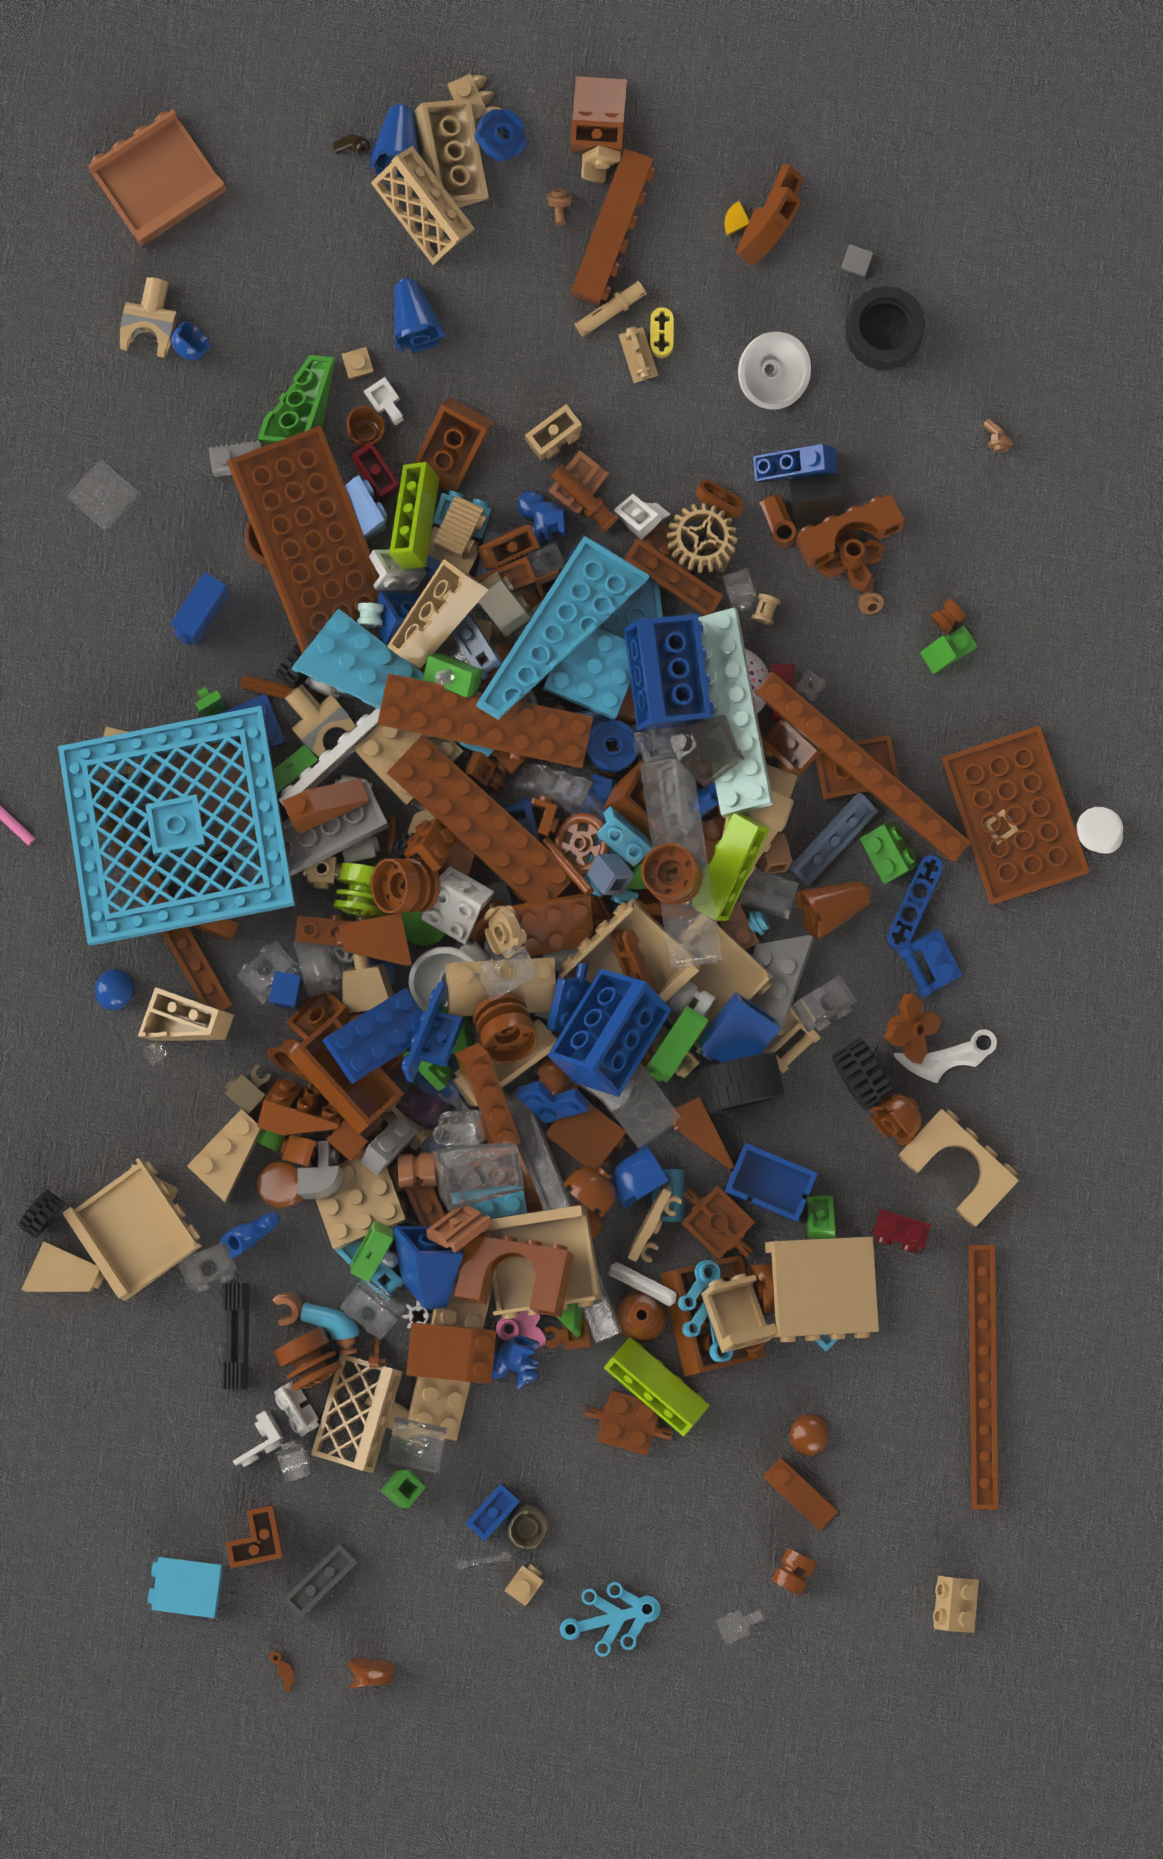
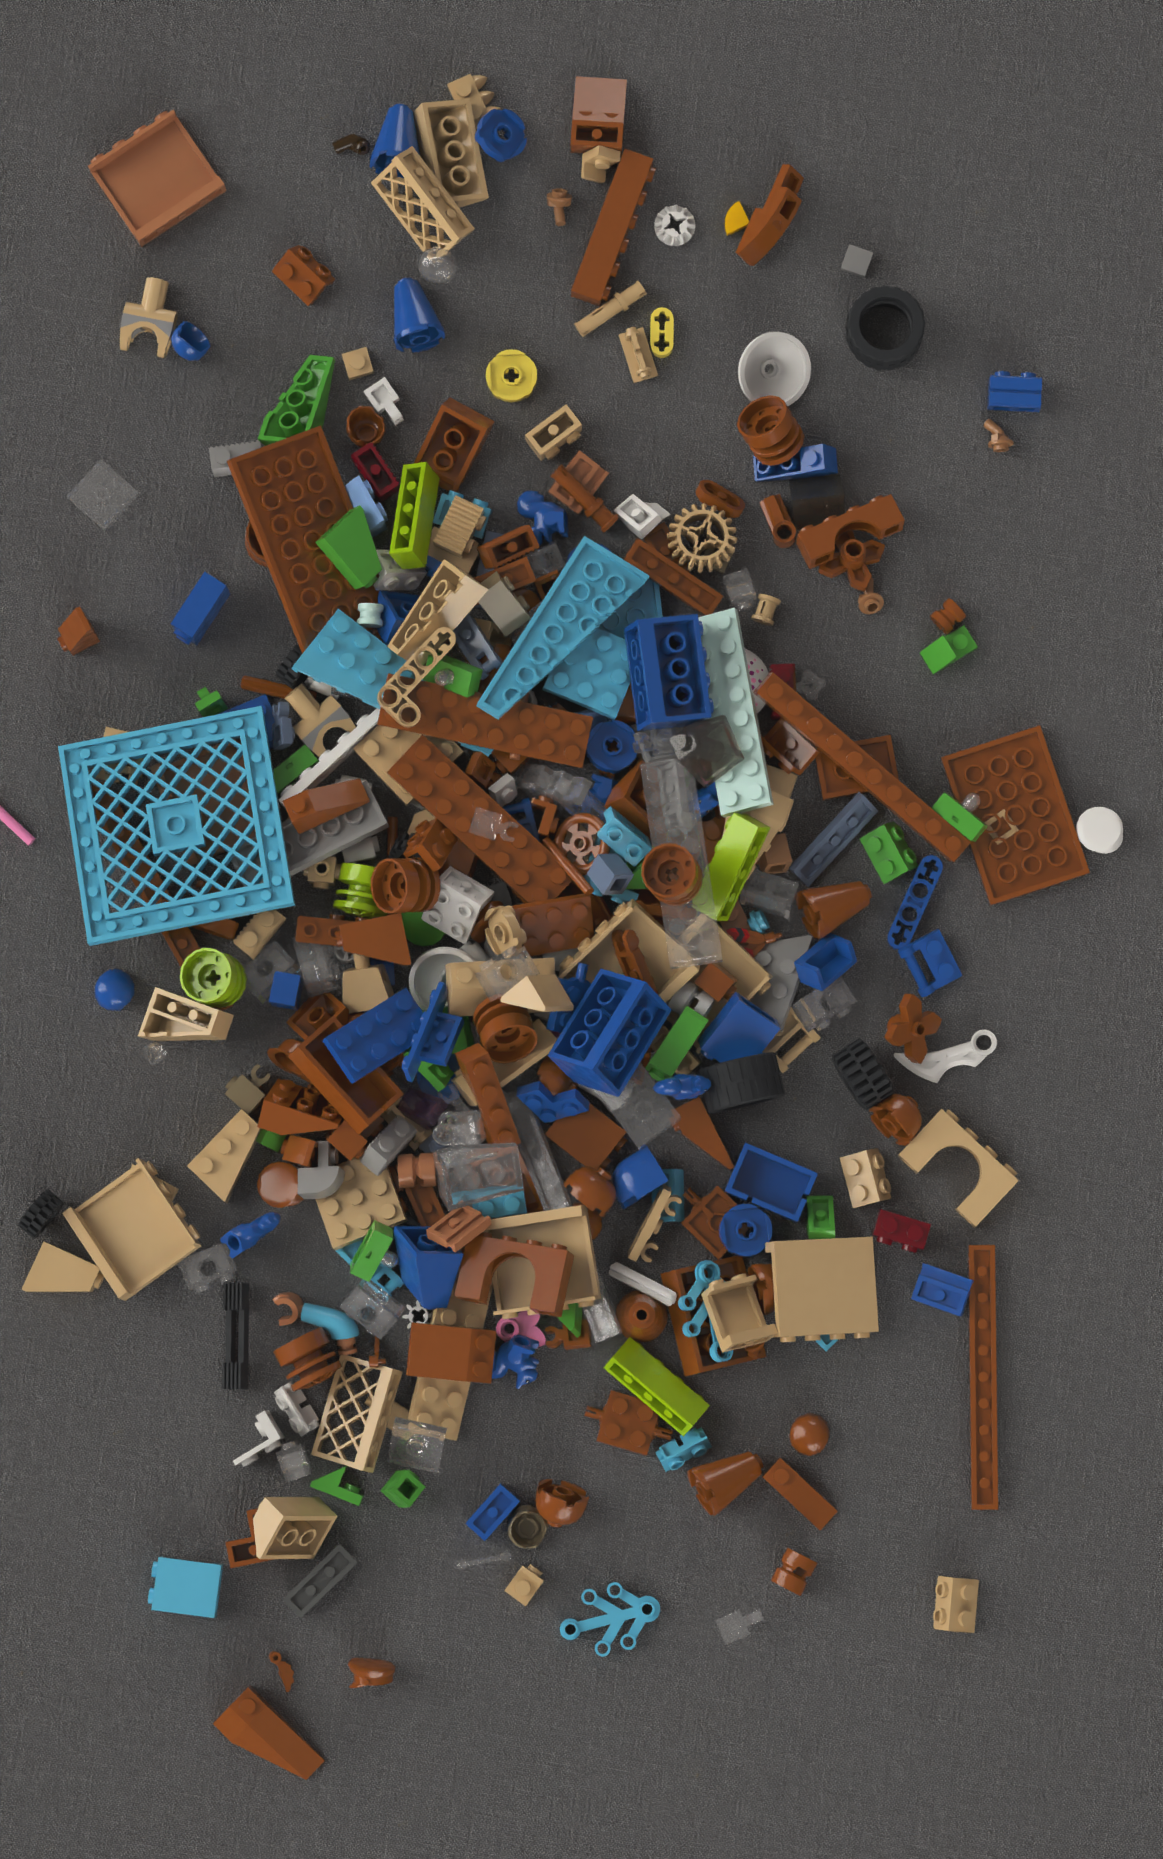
none -> dark orange slope [57,606,100,656]
none -> lime wheel [180,948,247,1008]
none -> dark orange wedge [213,1685,325,1780]
none -> tan brick [233,910,286,960]
none -> tan slope [253,1497,337,1559]
none -> dark orange bracket [272,245,335,306]
none -> sand blue plate [272,702,295,750]
none -> bright green slope [310,1466,365,1506]
none -> bright green slope [315,505,382,590]
none -> tan beam [377,627,456,728]
none -> clear hair [418,246,458,286]
none -> clear plate [468,807,519,842]
none -> light yellow plate [486,349,537,402]
none -> white plate [488,773,517,807]
none -> tan slope [500,975,574,1012]
none -> dark orange cylinder [535,1479,589,1528]
none -> blue animal [653,1074,711,1100]
none -> white gear [654,204,695,246]
none -> medium azure hinge [655,1427,712,1472]
none -> dark orange cone [687,1451,764,1516]
none -> dark orange brick [694,960,738,1002]
none -> blue plate [719,1204,772,1257]
none -> dark orange piece [726,927,782,958]
none -> dark orange wheel [737,395,805,466]
none -> blue panel [794,933,857,991]
none -> tan bracket [840,1148,891,1208]
none -> blue plate [911,1263,974,1316]
none -> bright green piece [932,792,988,842]
none -> blue brick [987,371,1042,412]

